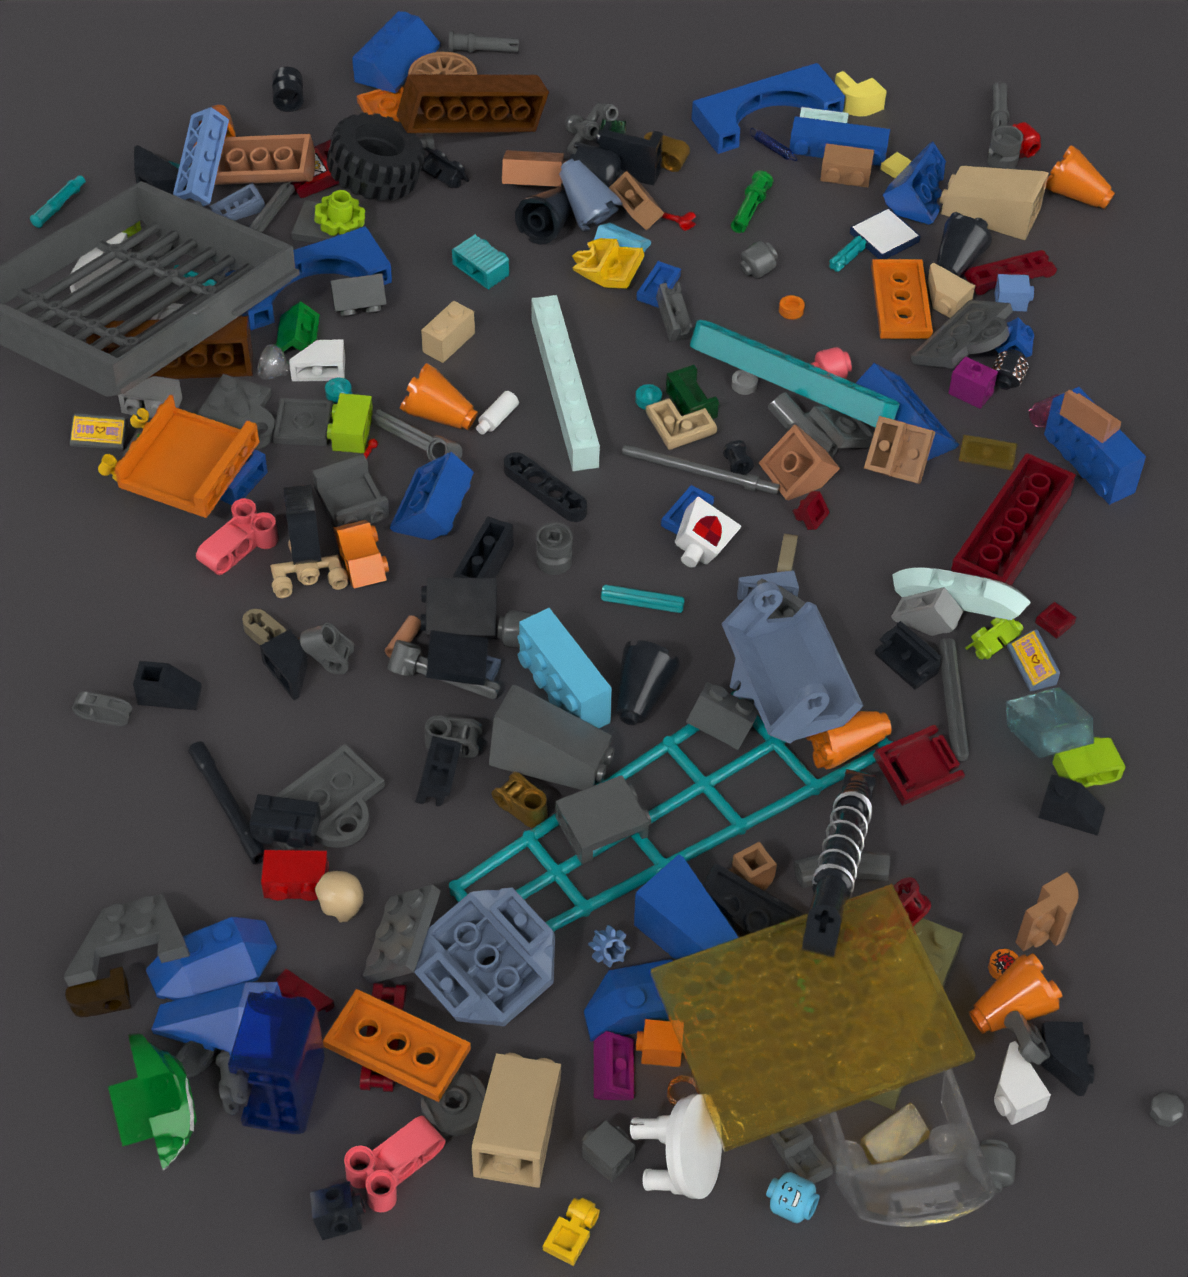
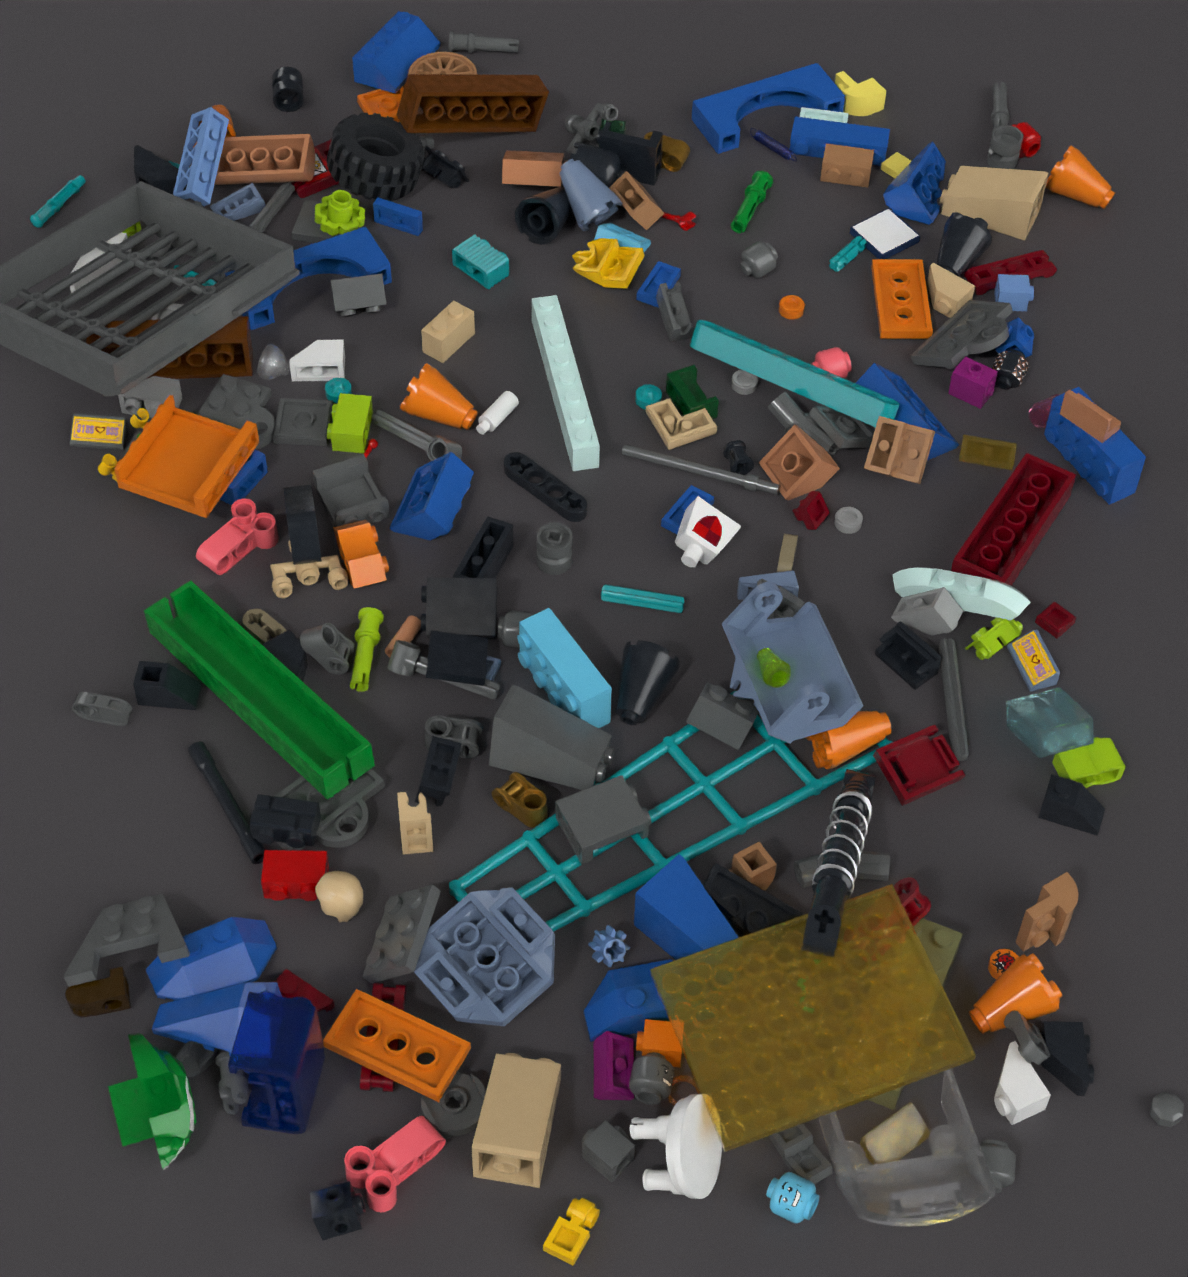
green panel [275,301,320,355] -> none
none -> green piece [144,580,375,800]
none -> lime pin [350,607,384,692]
none -> blue plate [373,197,423,236]
none -> tan hinge [397,792,433,855]
none -> dark grey head [629,1052,675,1105]
none -> clear neon green cone [757,648,791,688]
none -> light grey tile [834,507,863,534]

